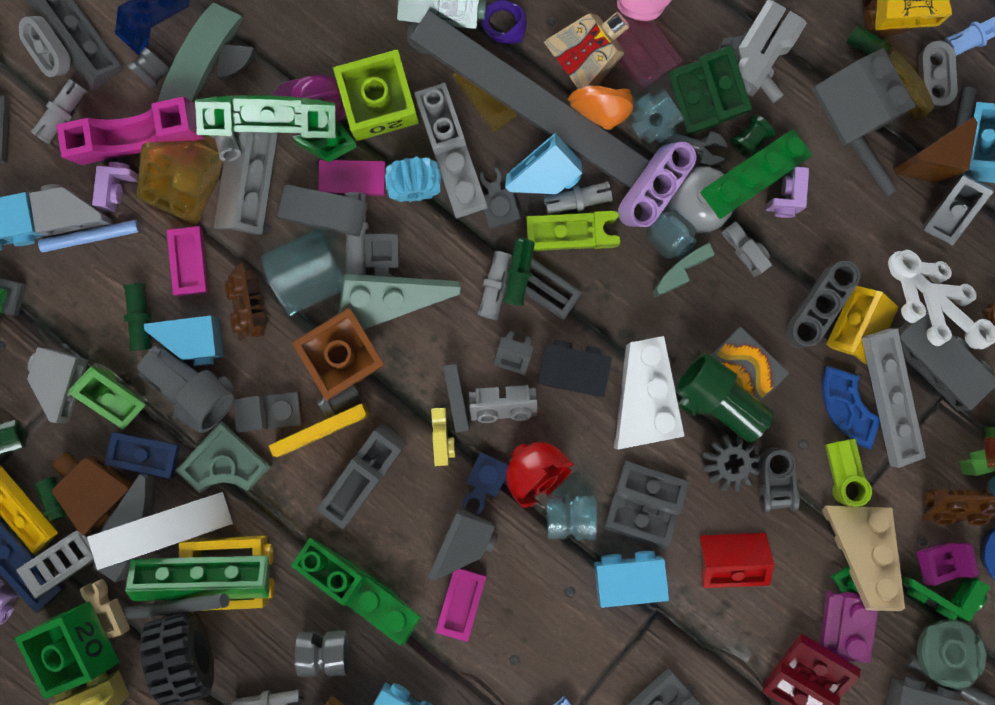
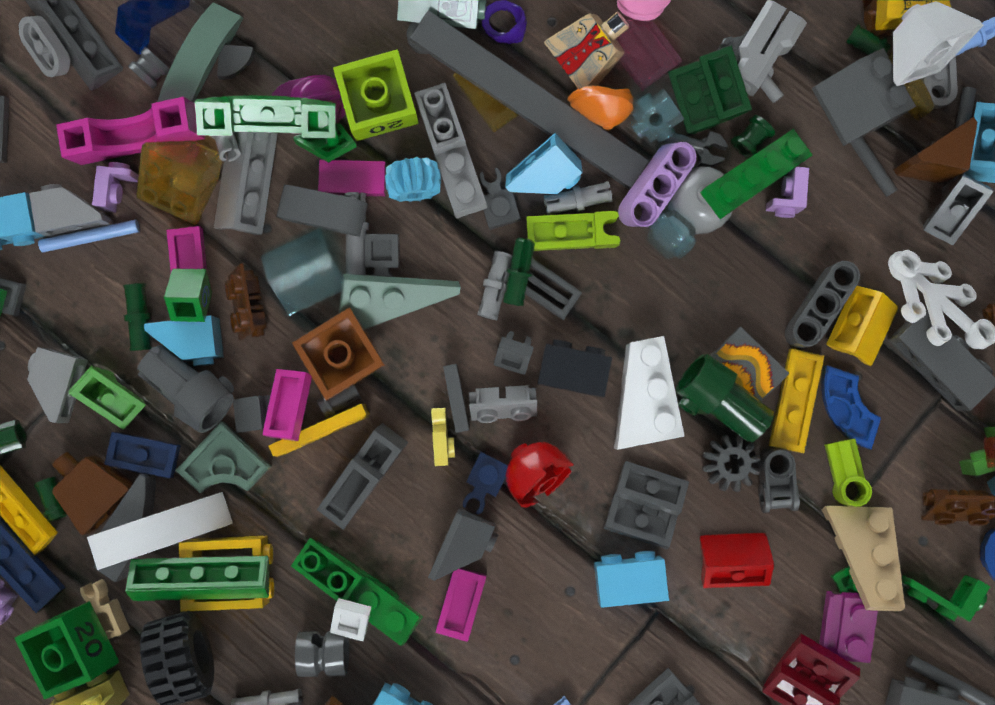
light grey slope [16,530,94,599] -> none
light grey pin [30,79,87,145] -> none
dark grey bar [122,593,230,620] -> none
clear light blue wheel [547,495,597,540] -> none
sand green slope [652,243,715,298] -> none
light grey plate [721,221,772,277] -> none
light grey plate [862,328,926,468] -> none
sand green tile [916,619,987,689] -> none
magenta bracket [917,542,979,586] -> none
none -> green brick [164,269,212,322]
none -> dark pink tile [262,369,312,441]
none -> white tile [330,598,371,641]
none -> yellow tile [769,349,824,453]
none -> white slope [893,1,984,86]

